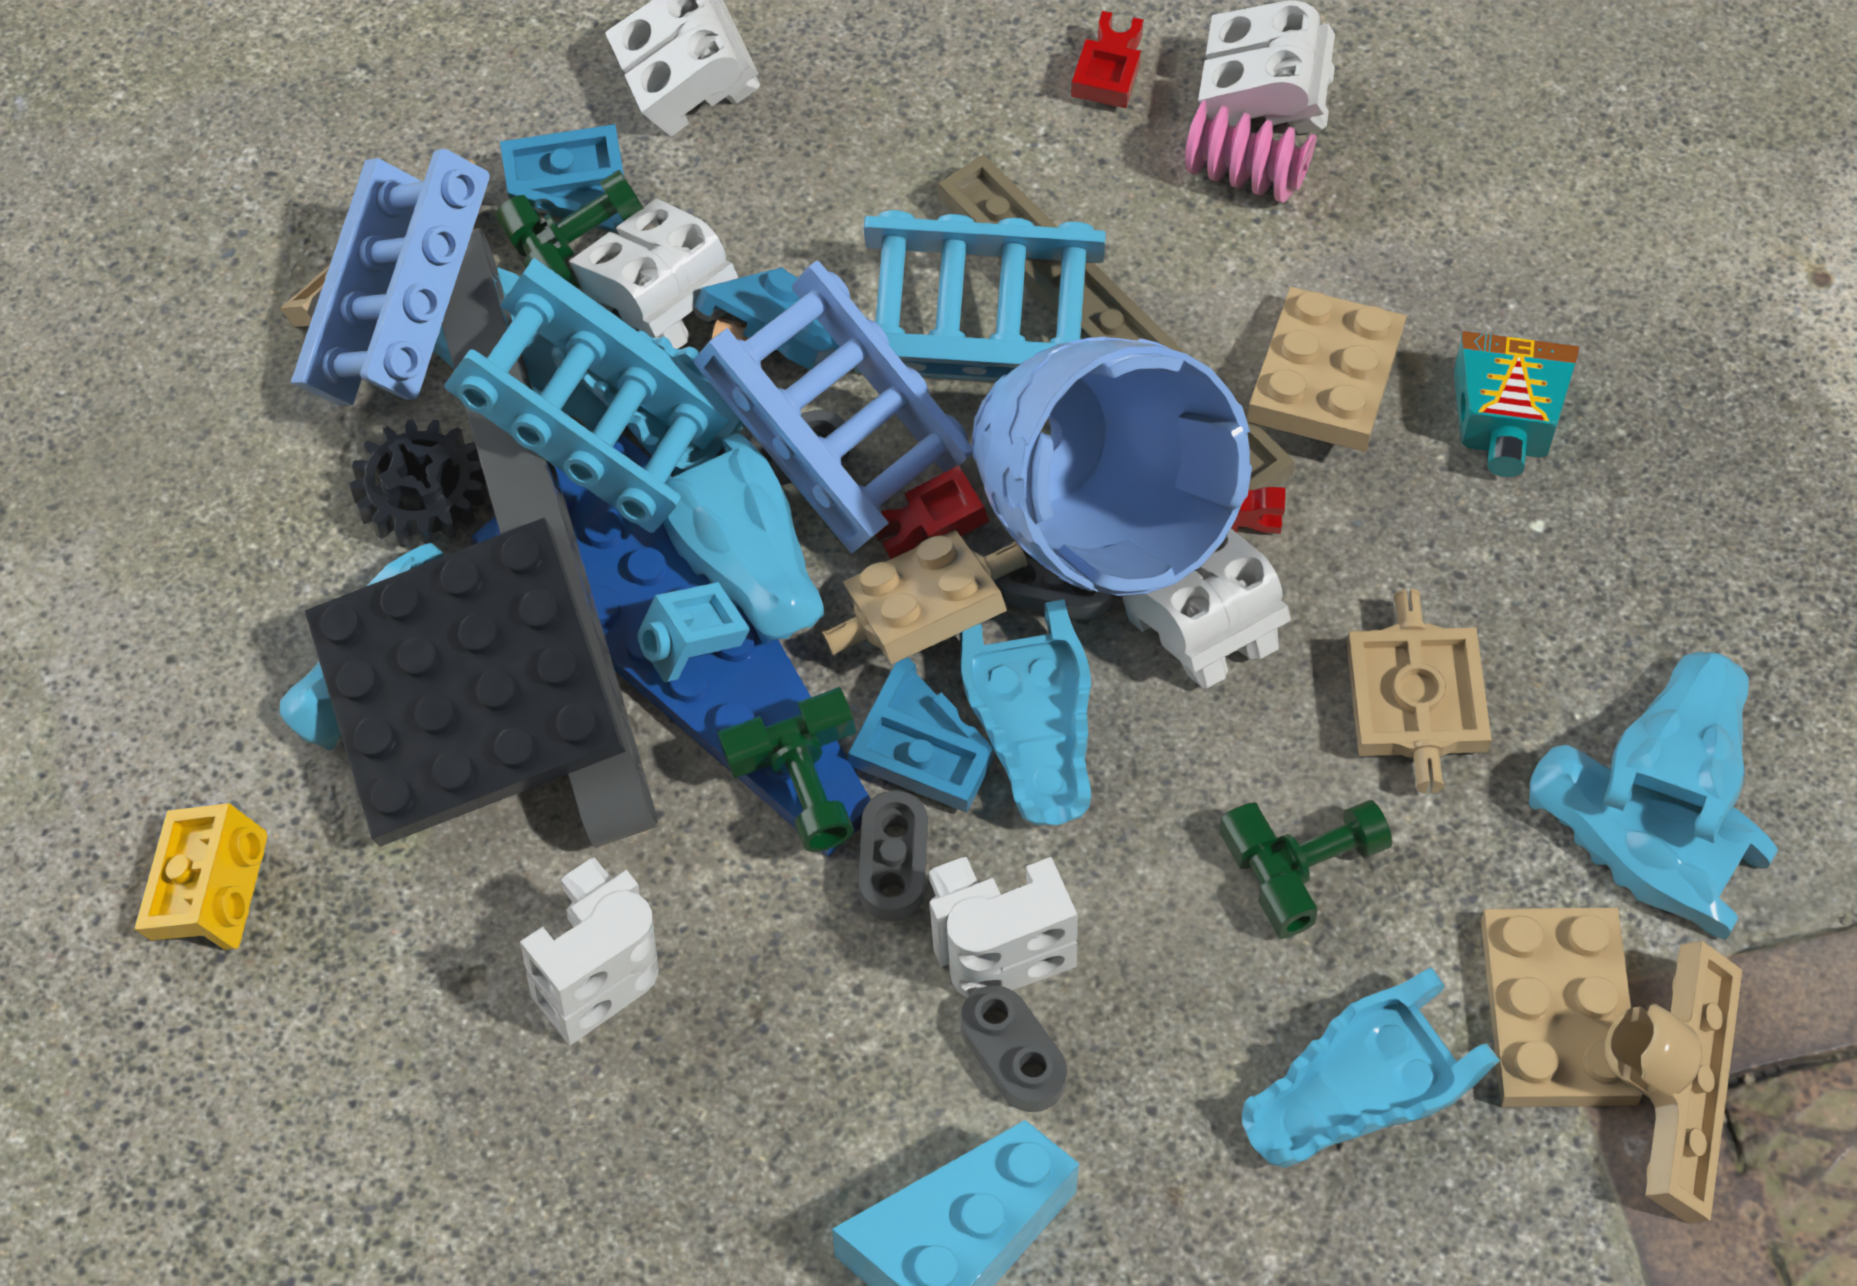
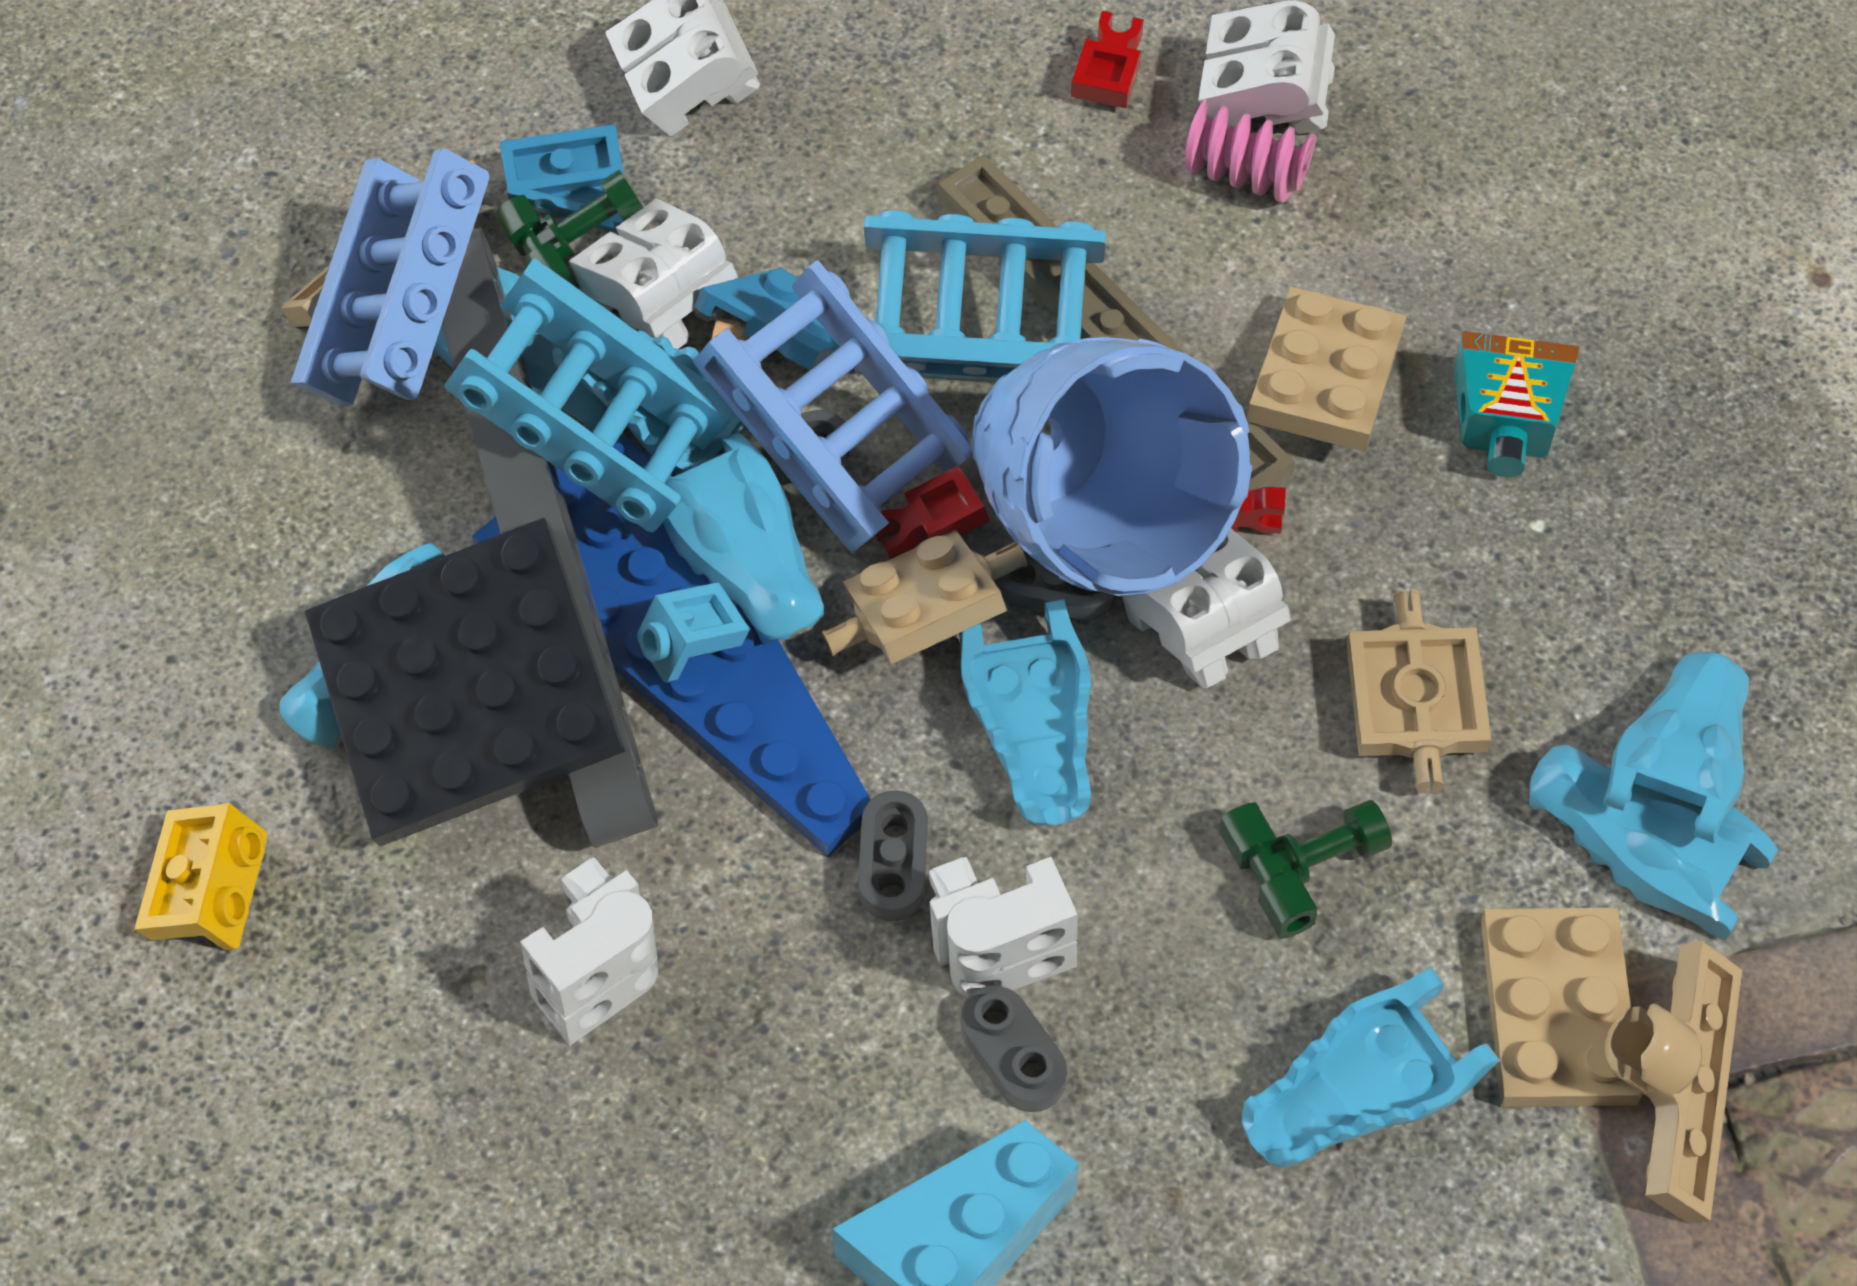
black gear [350,419,487,547] -> none
dark green bar [717,687,856,852] -> none
dark azure wing [848,657,994,813] -> none

